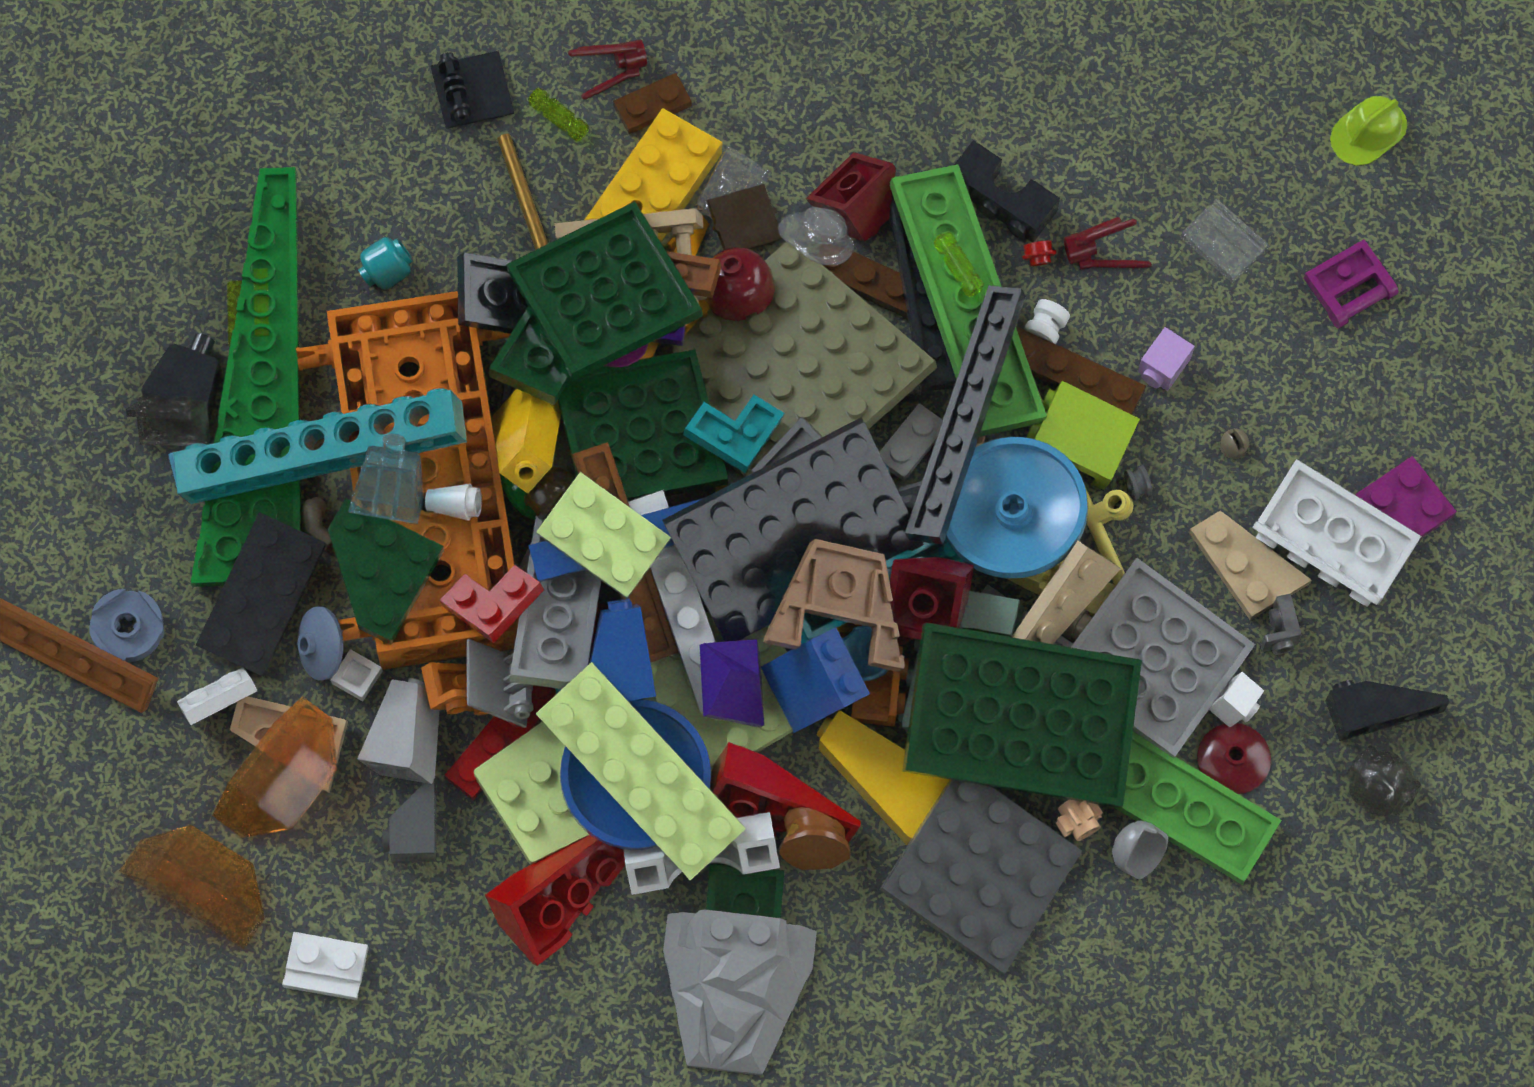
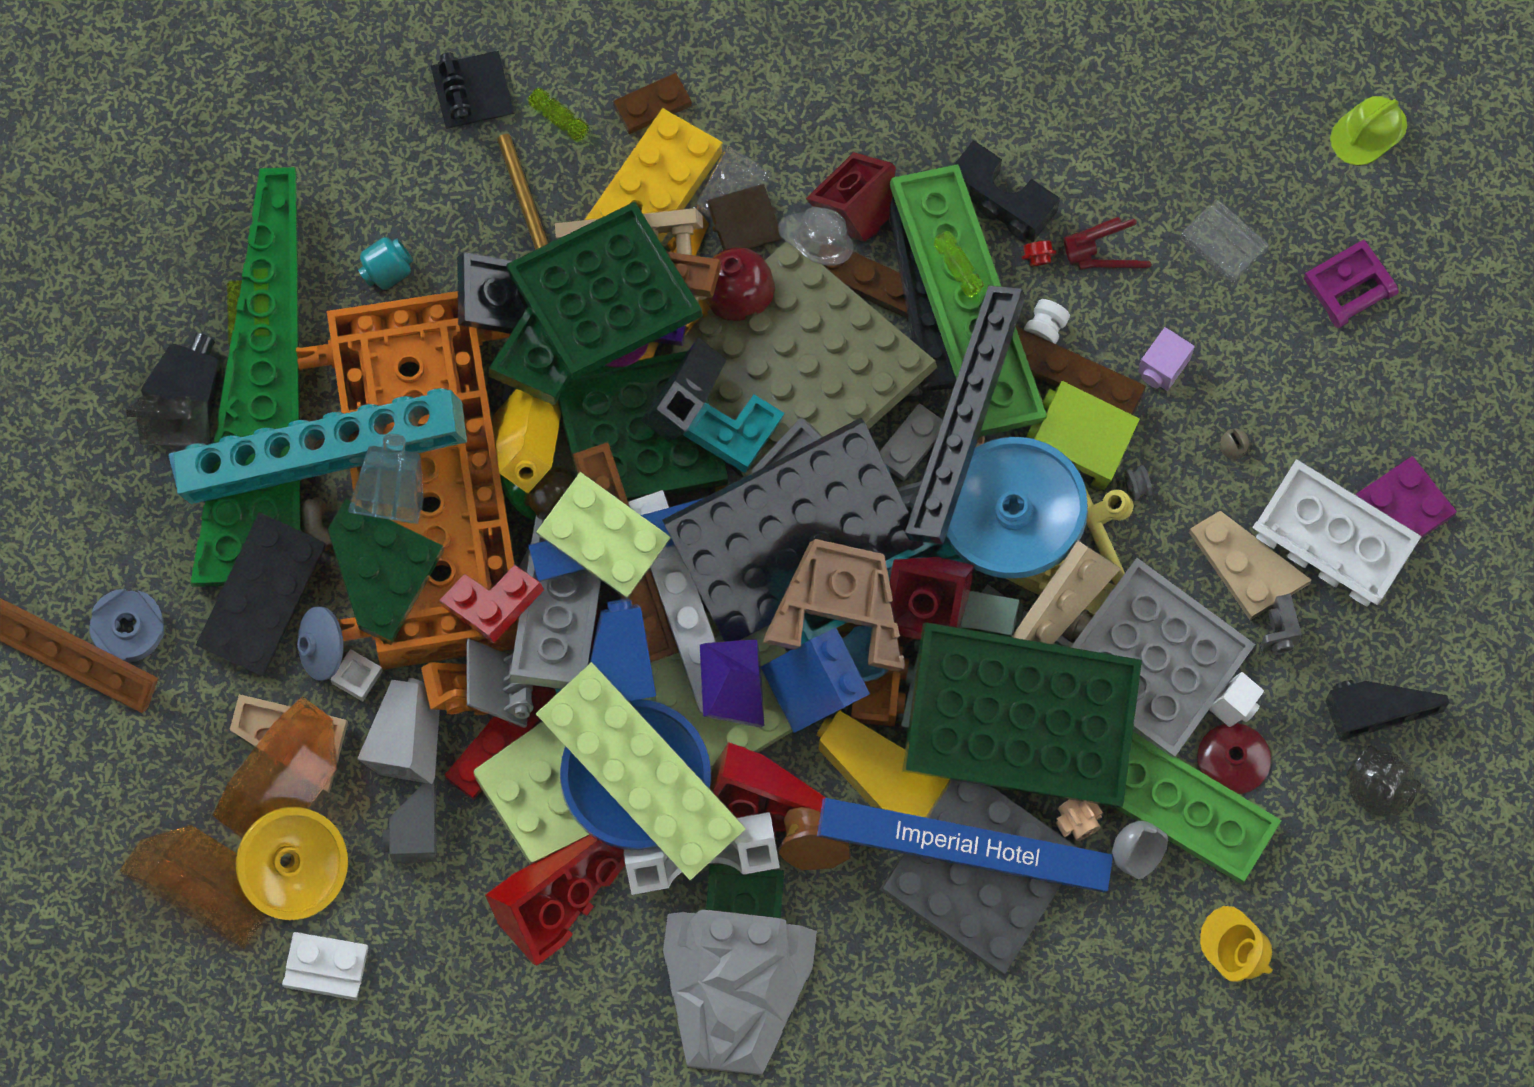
white plate [177,667,257,725] -> none
white cone [425,484,482,521] -> none
dark red plant [568,39,647,100] -> none
none -> yellow dish [236,807,348,920]
none -> black slope [641,337,727,443]
none -> blue tile [817,798,1113,893]
none -> yellow piece [1200,906,1273,982]

